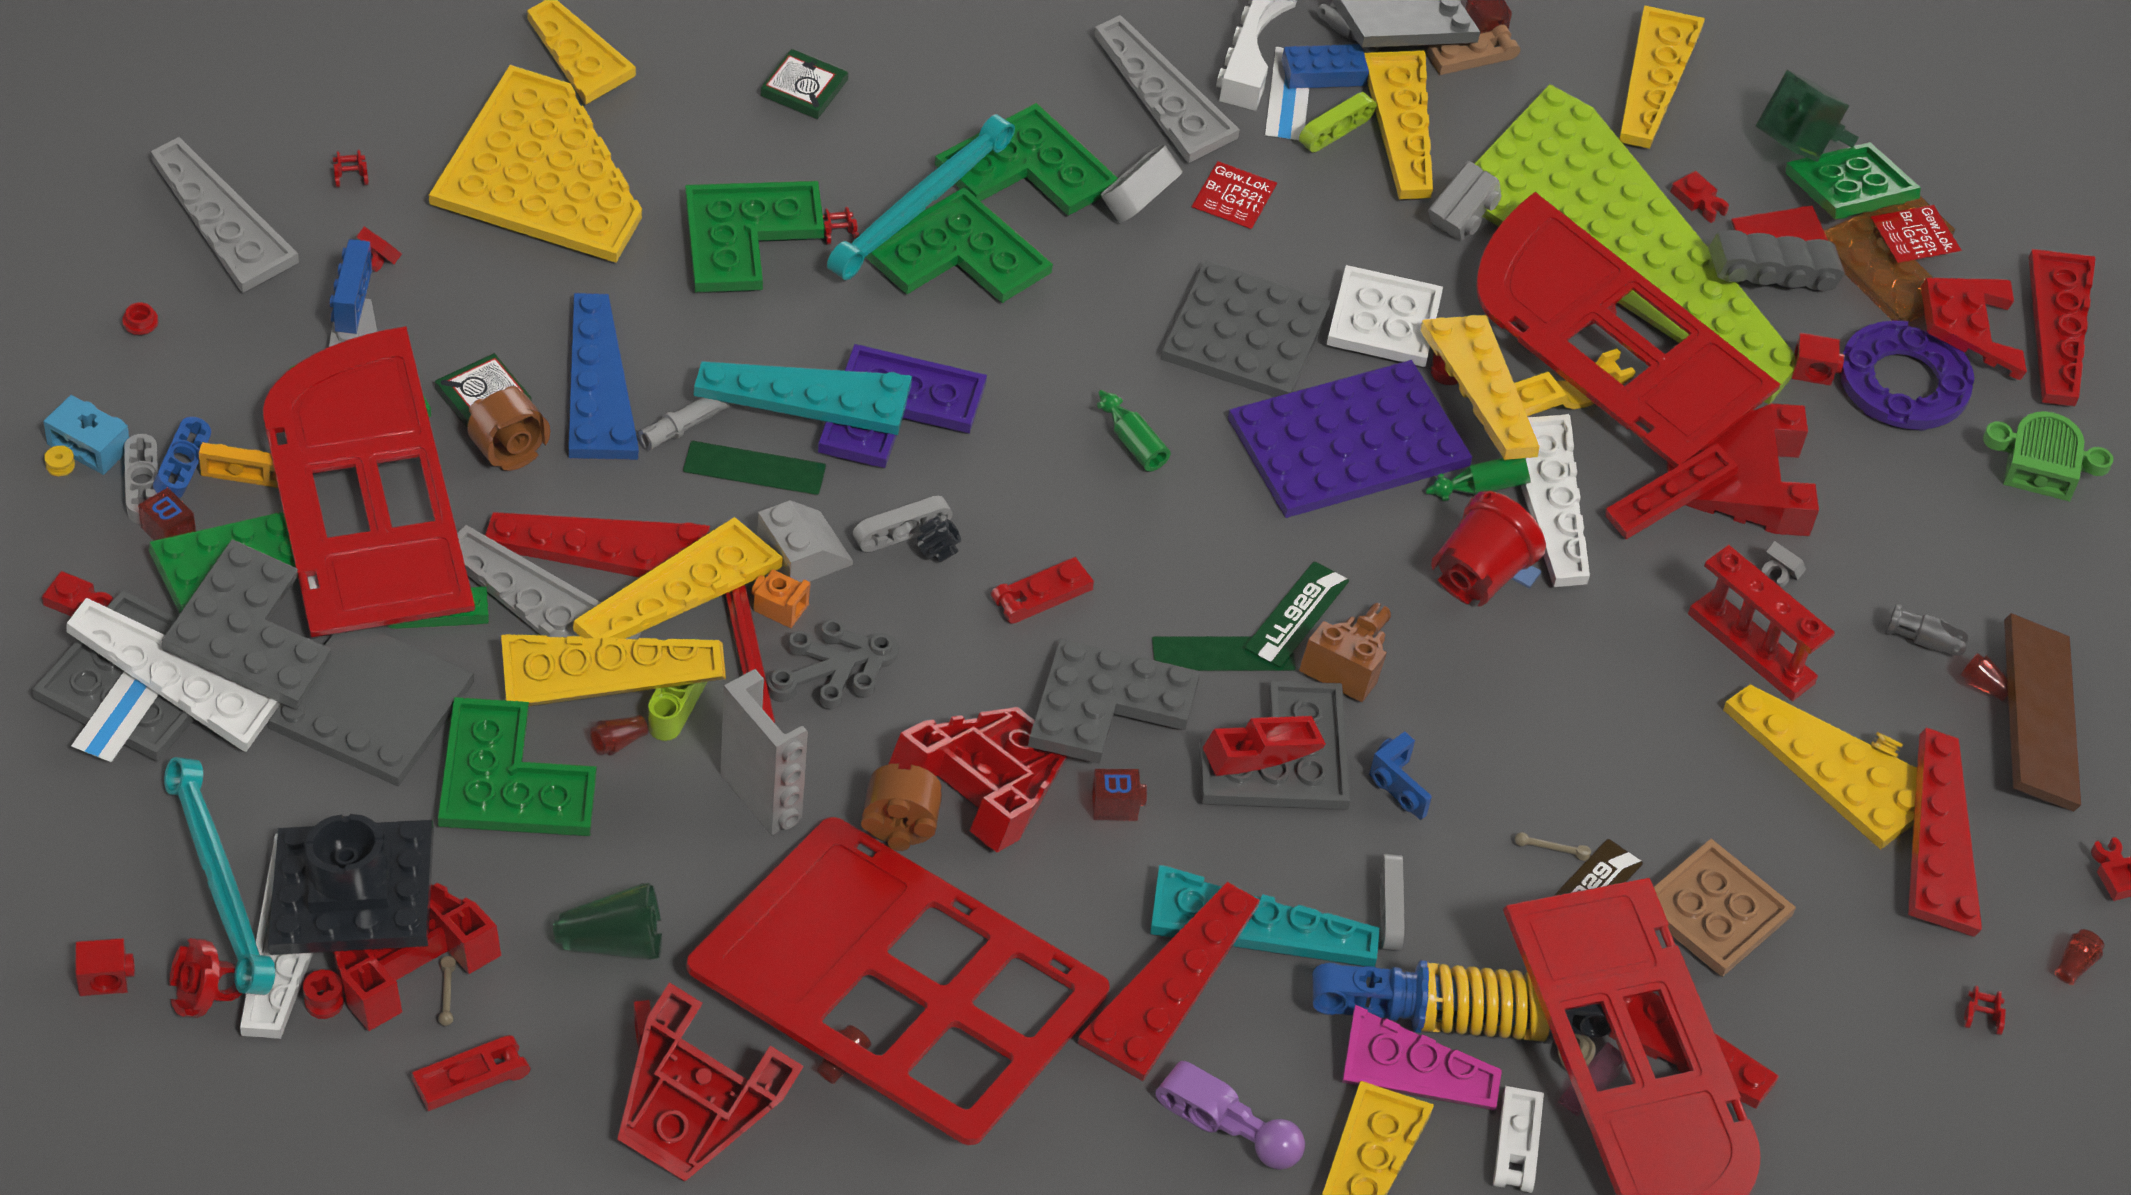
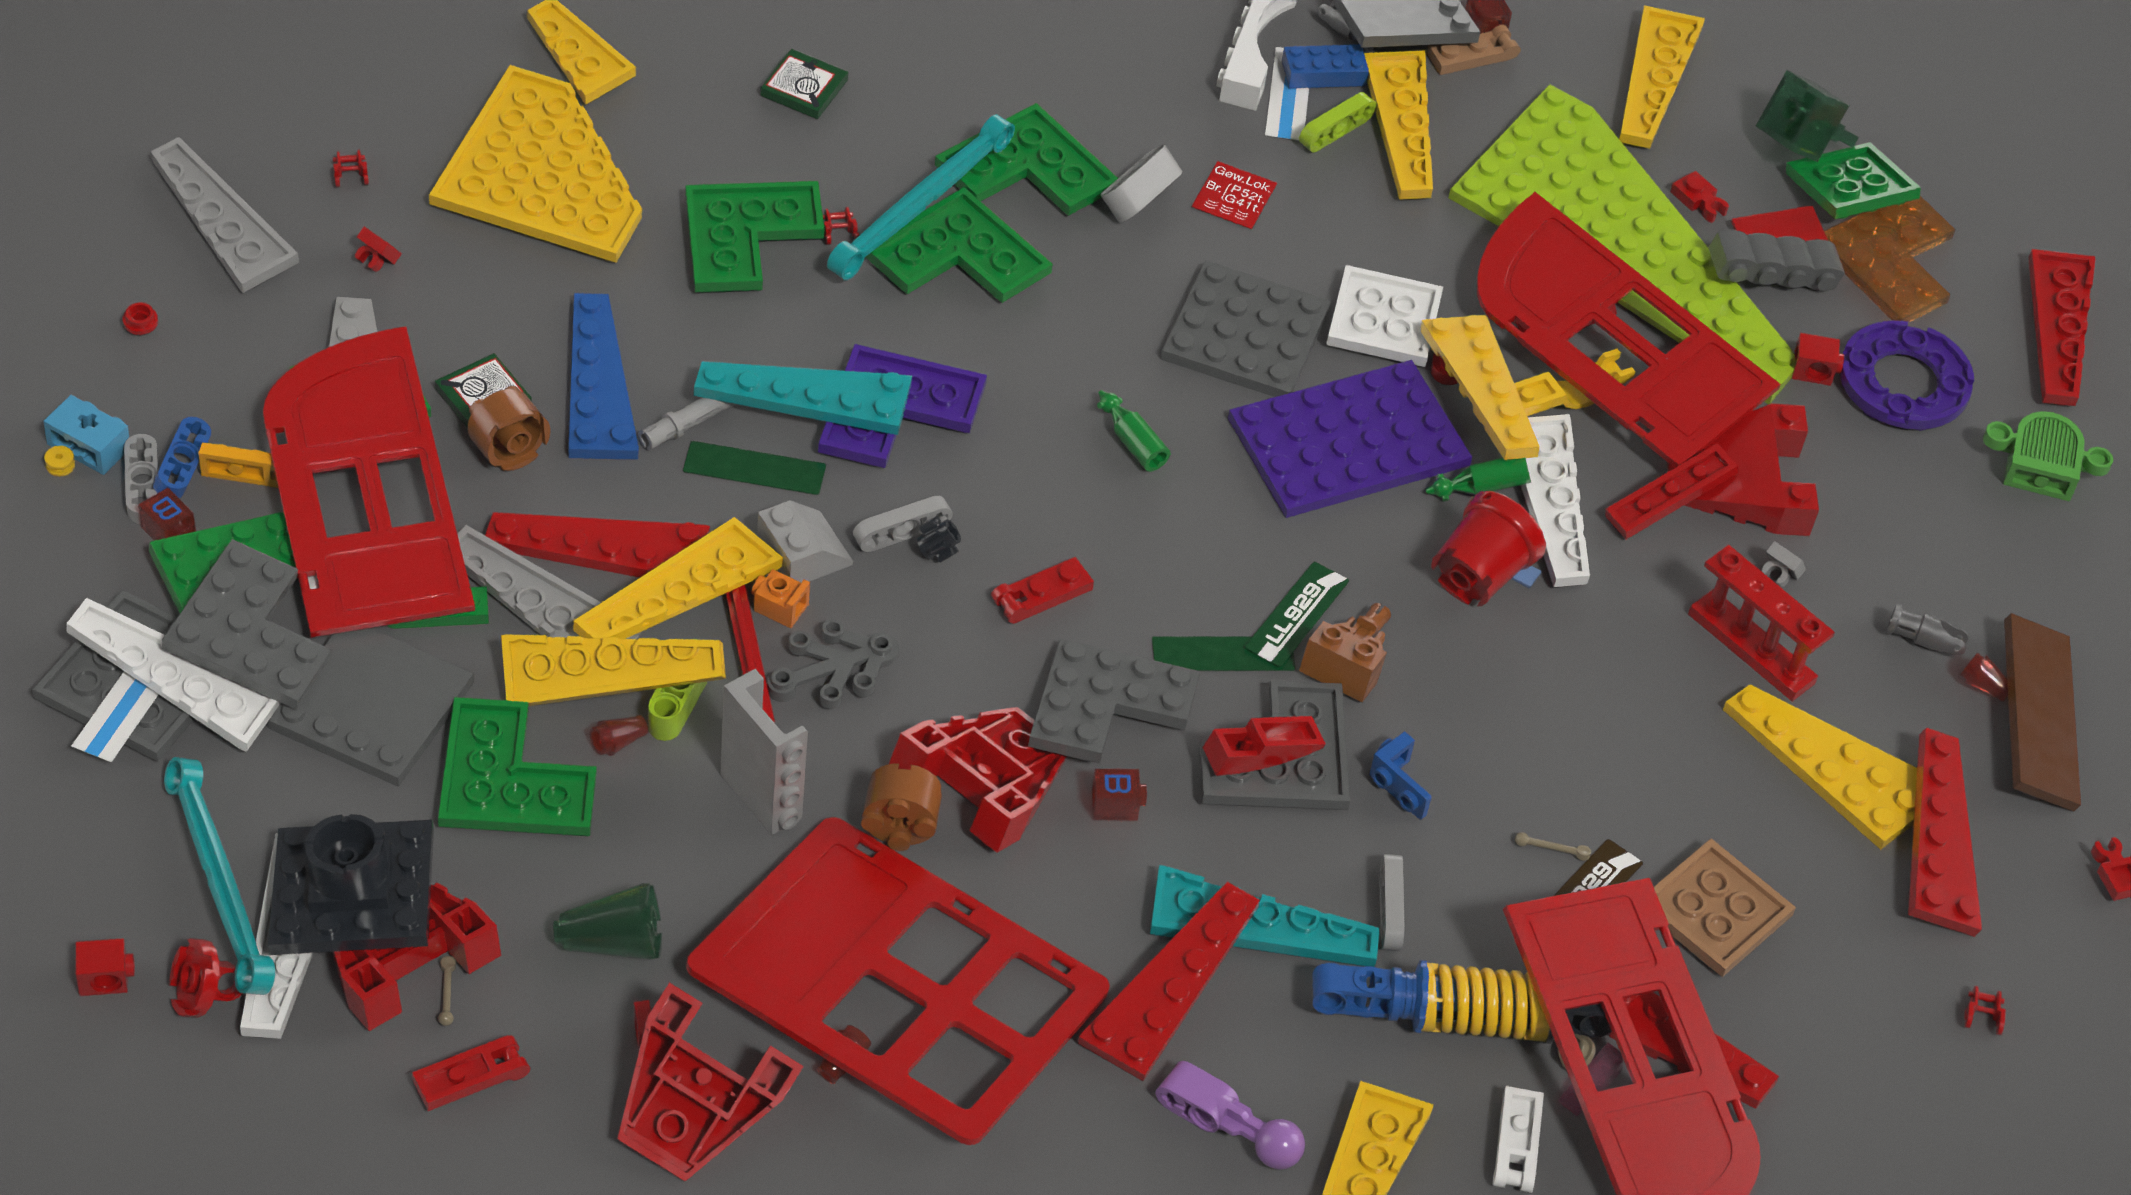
red plate [42,571,113,617] -> none
red wheel [303,969,344,1019] -> none
blue piece [330,239,372,334] -> none
light grey wing [1094,15,1240,163] -> none
dark pink wing [1342,1005,1502,1110] -> none
light grey brick [1428,161,1501,241] -> none
red sticker [1870,205,1962,263] -> none
yellow piece [1871,732,1903,757] -> none
red wing [1920,278,2027,380] -> none
clear red cone [2055,929,2105,985] -> none

